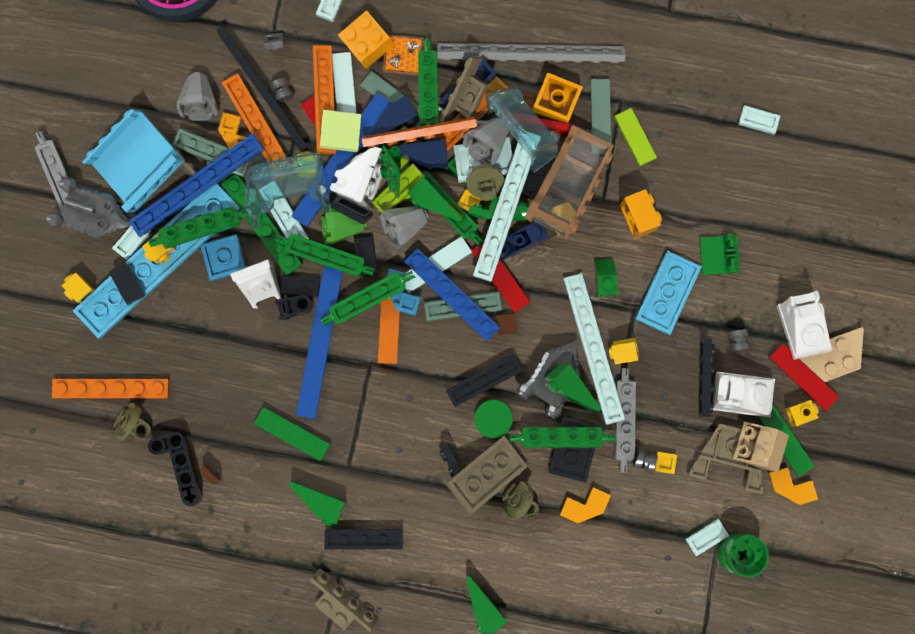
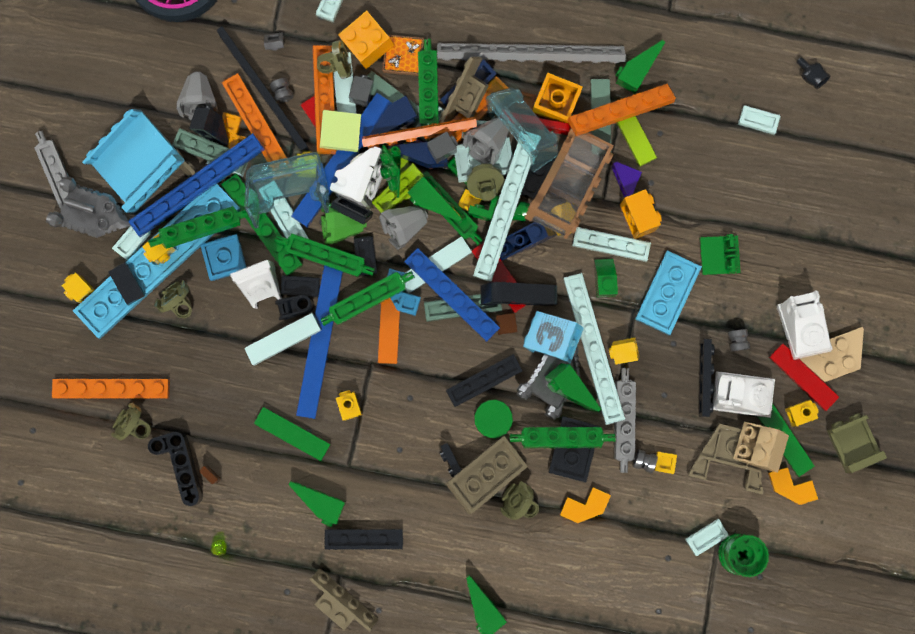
none -> olive tile [154,280,192,318]
none -> black slope [189,106,229,145]
none -> clear neon green hinge [211,539,227,556]
none -> light aqua tile [244,313,322,366]
none -> olive tile [317,40,351,79]
none -> yellow brick [336,390,363,421]
none -> dark grey brick [349,75,374,107]
none -> dark grey brick [427,132,458,163]
none -> black beam [480,282,558,306]
none -> medium azure panel [523,311,584,364]
none -> orange plate [568,84,676,136]
none -> light aqua tile [572,227,651,262]
none -> dark purple slope [611,162,642,198]
none -> green slope [615,40,665,94]
none -> black piece [796,57,831,90]
none -> olive panel [827,413,887,473]

